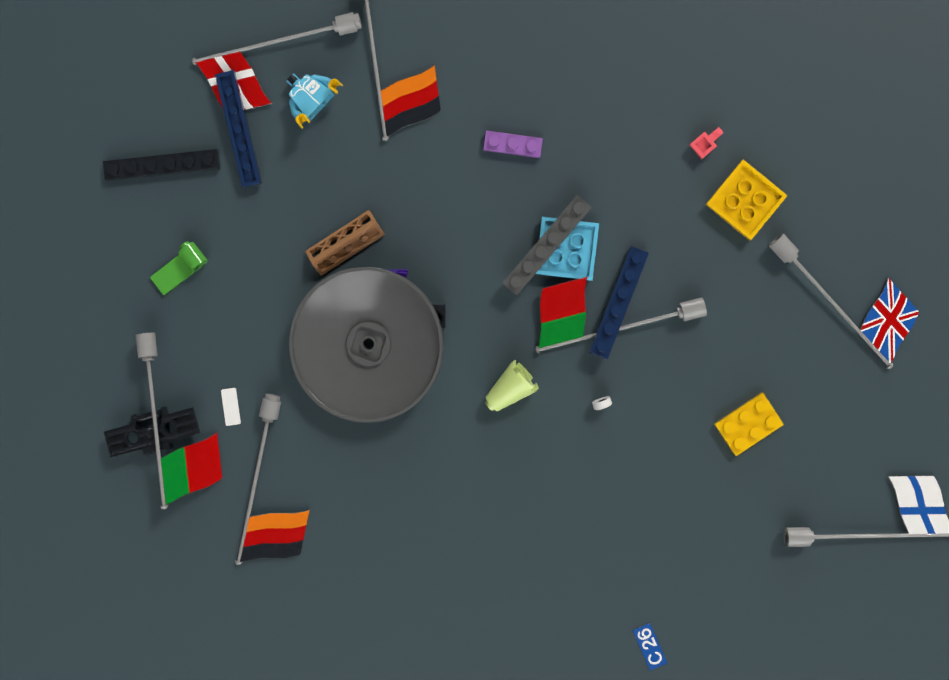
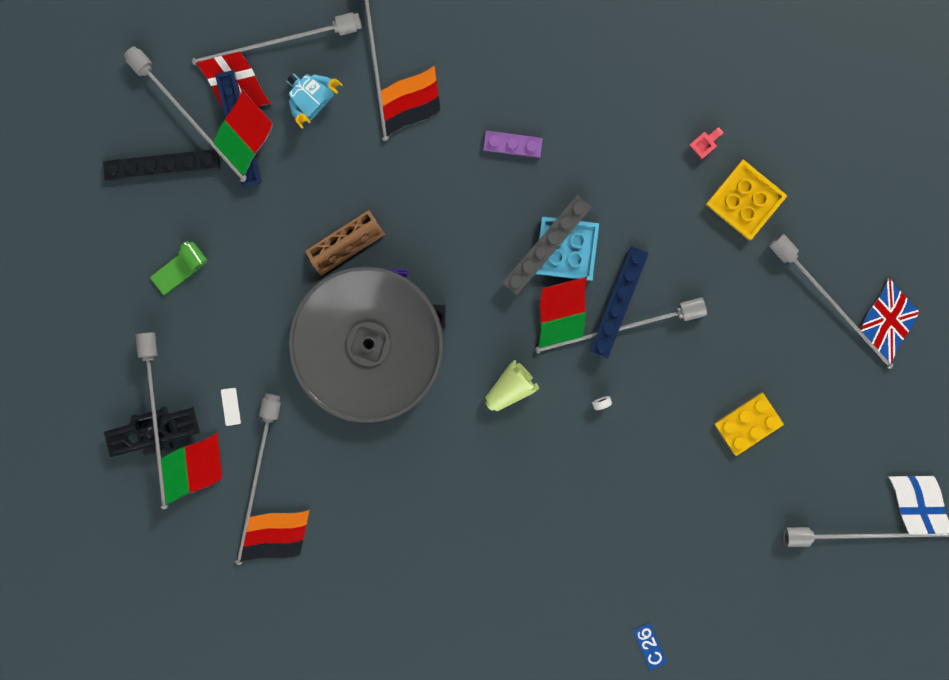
none -> flag [124,47,273,182]

